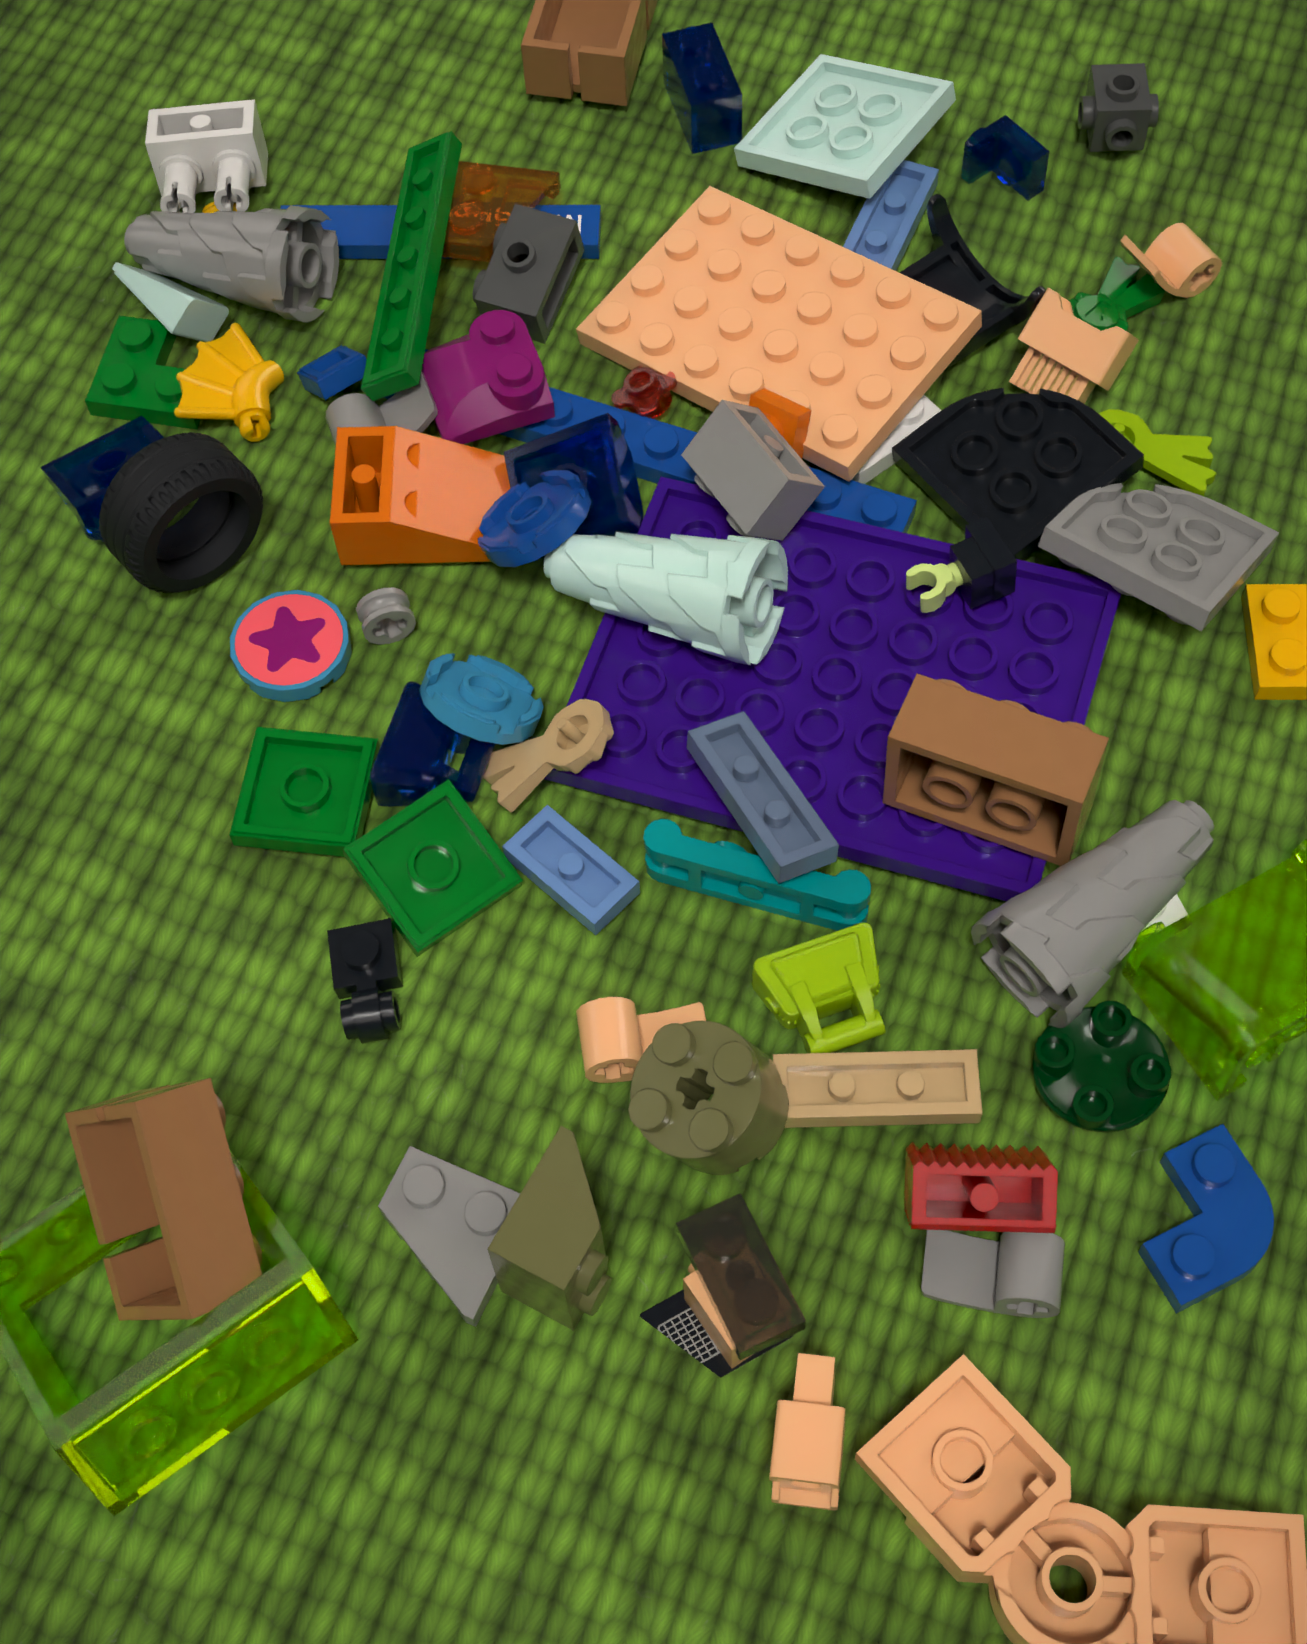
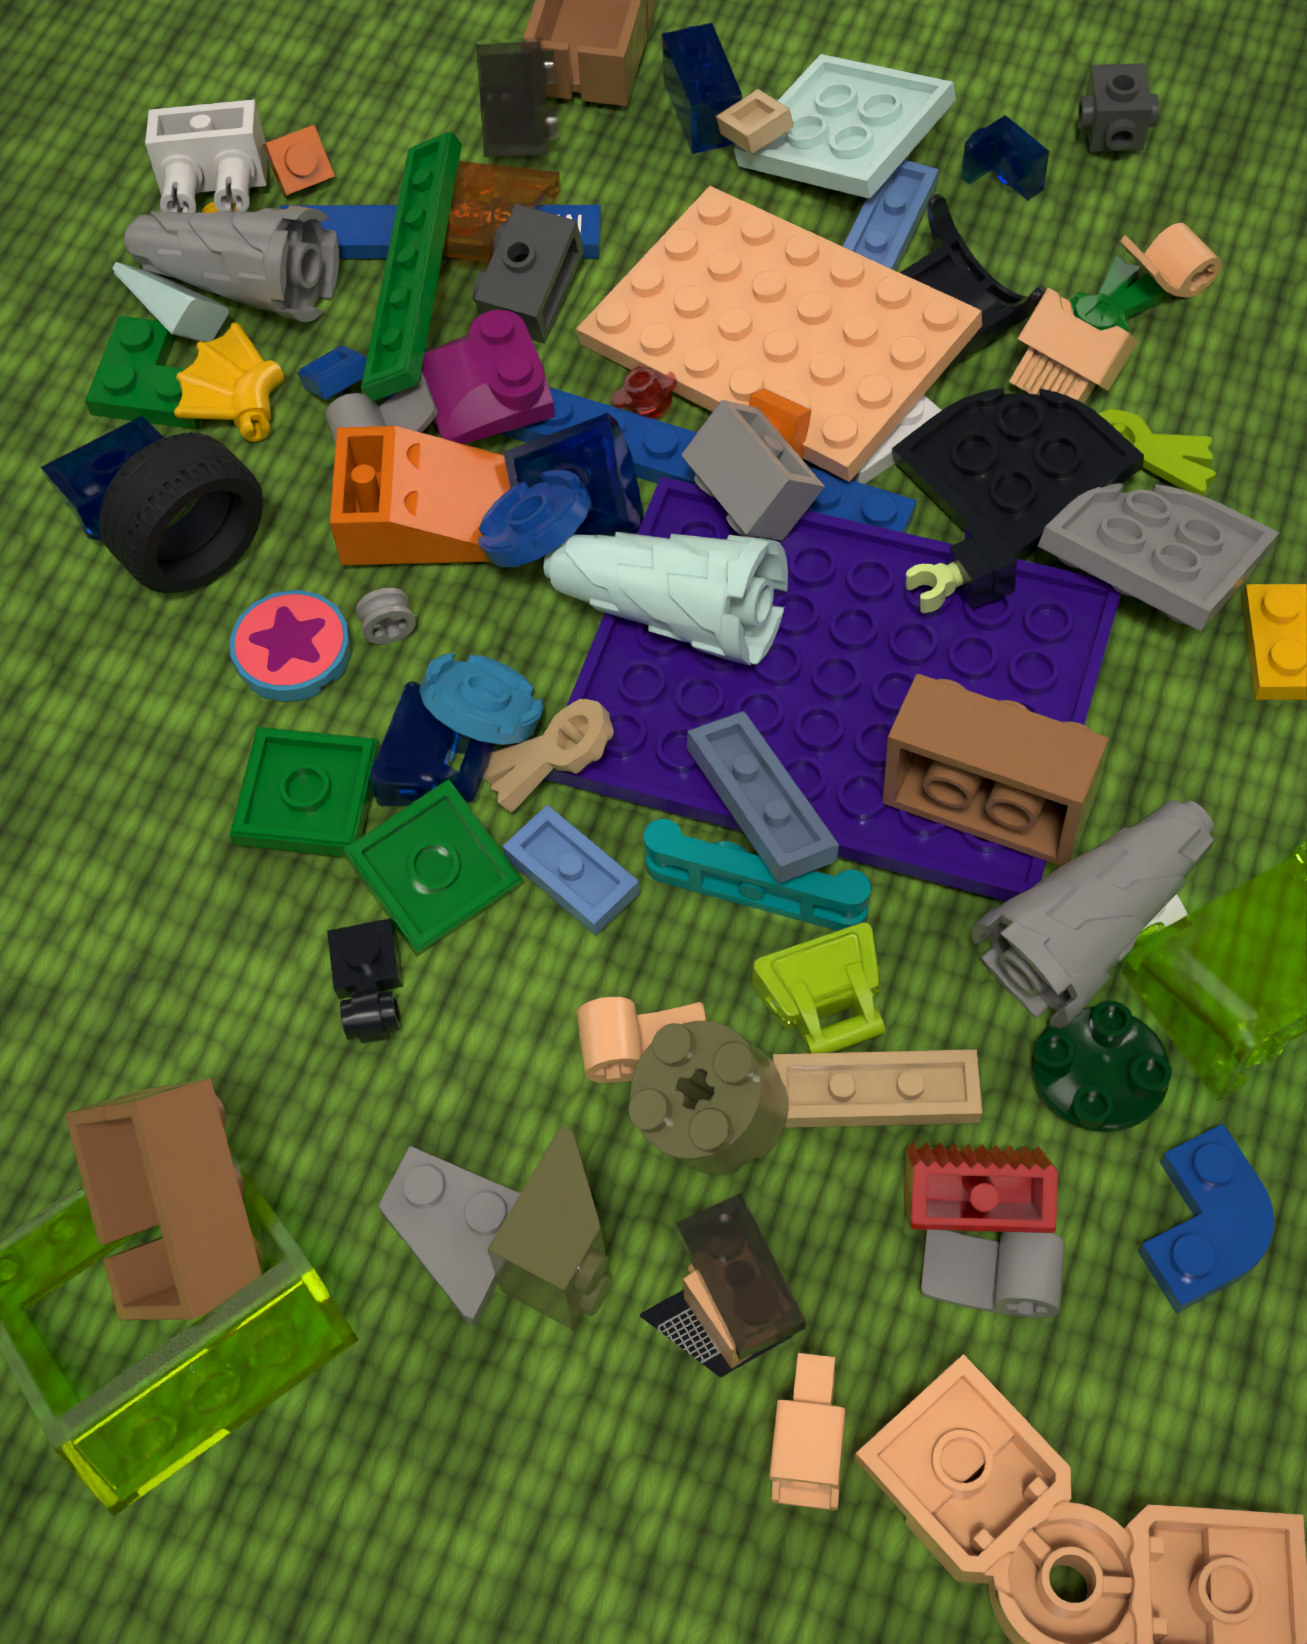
none -> orange plate [263,125,335,196]
none -> clear smoke brick [476,37,559,157]
none -> tan plate [716,89,794,154]

